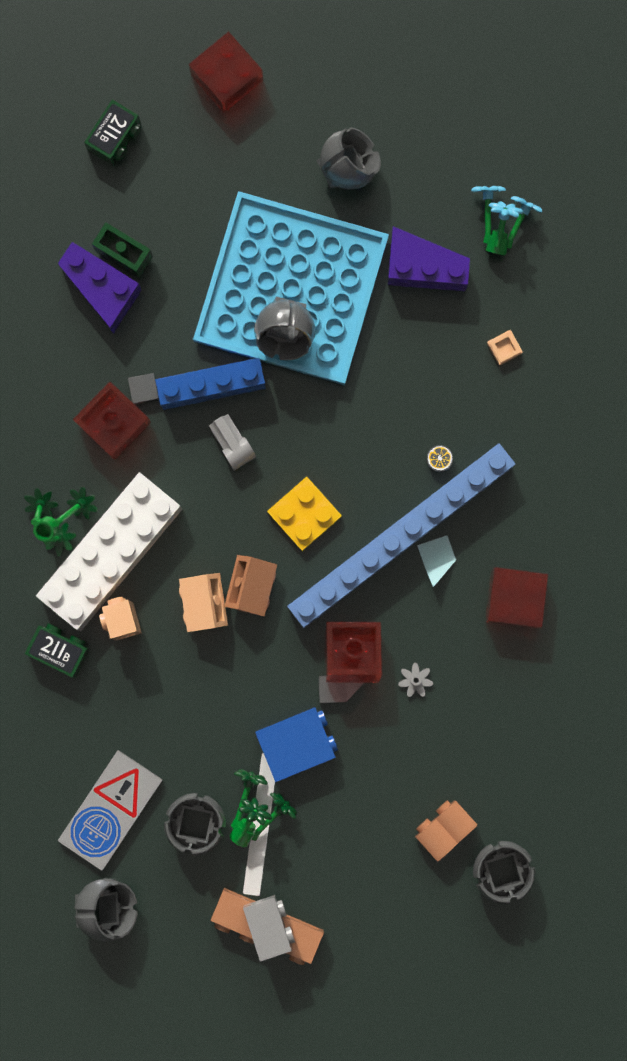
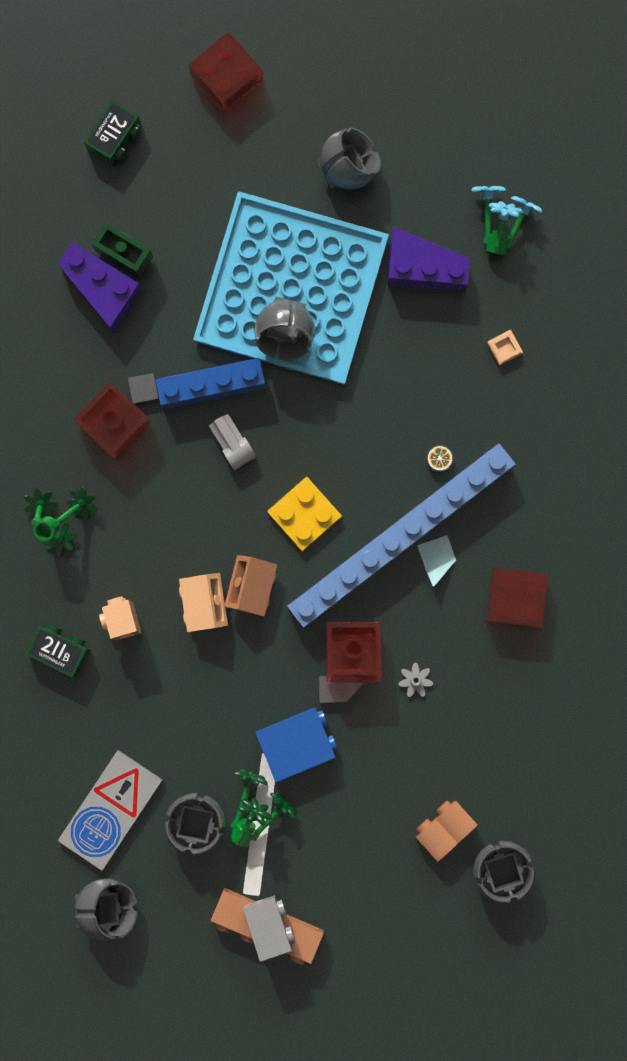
white brick [36,472,182,631] -> none

